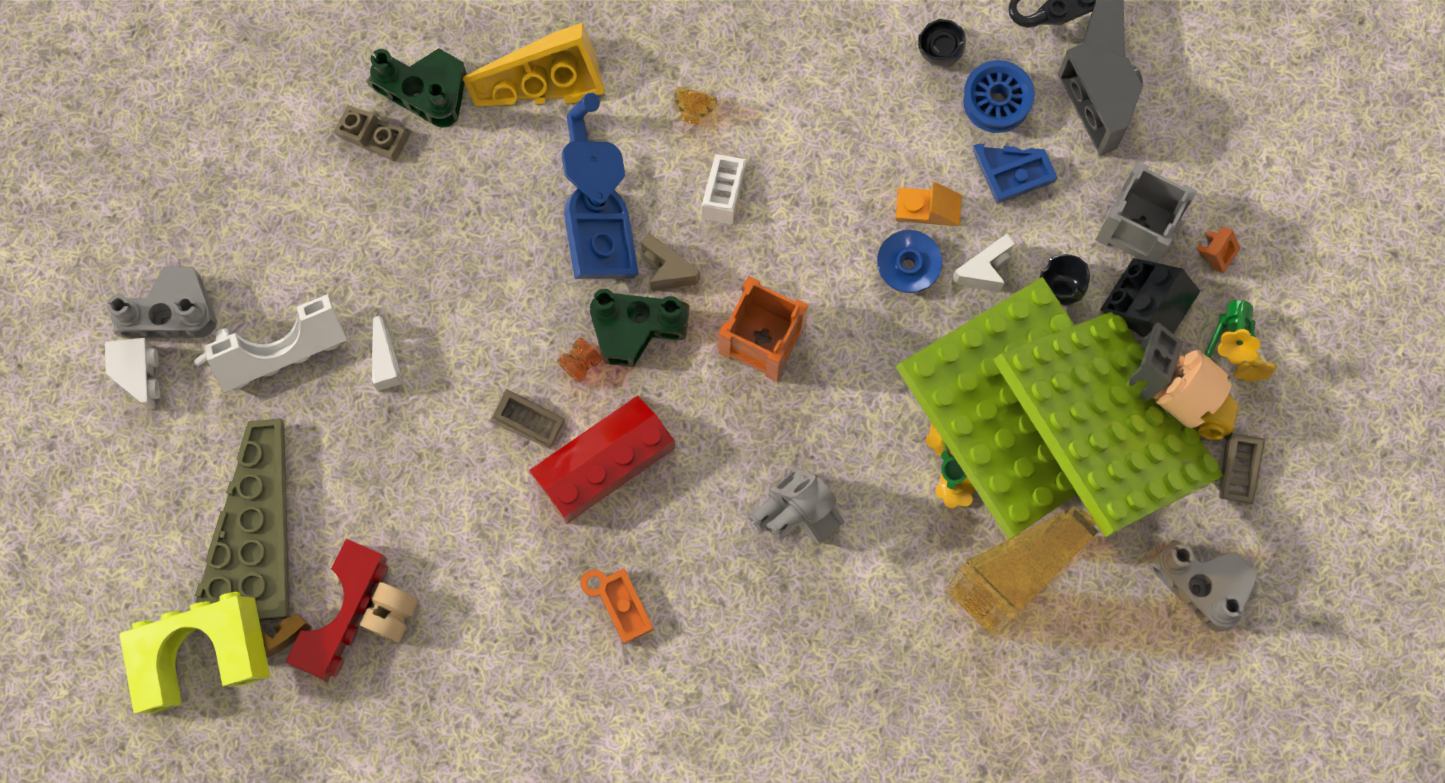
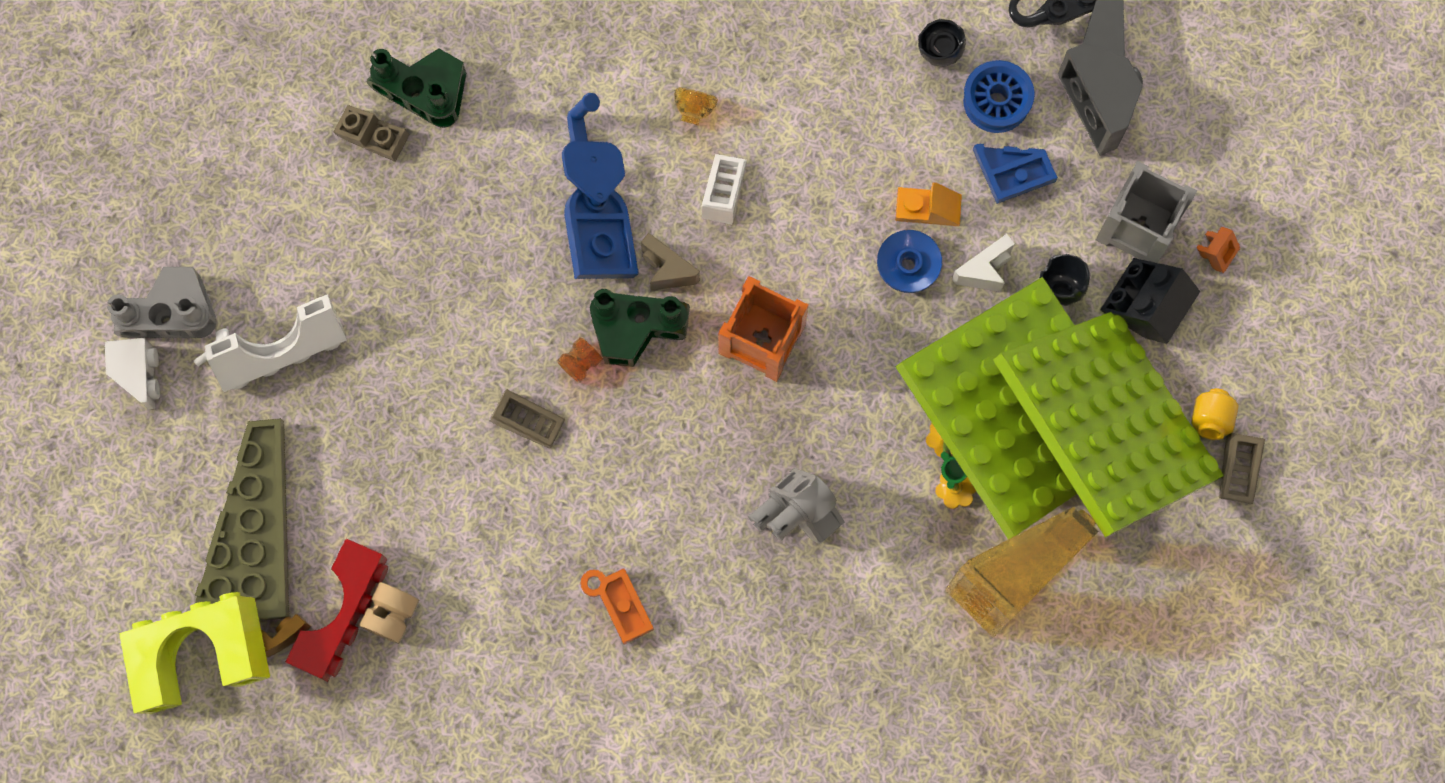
white slope [372,316,403,391] -> none
yellow wedge [463,22,605,106] -> none
red slope [529,395,675,524] -> none
dark grey hinge [1129,322,1183,402] -> none
light grey piece [1148,540,1258,631] -> none
light nougat brick [1153,350,1232,428] -> none
yellow plant [1205,300,1276,382] -> none

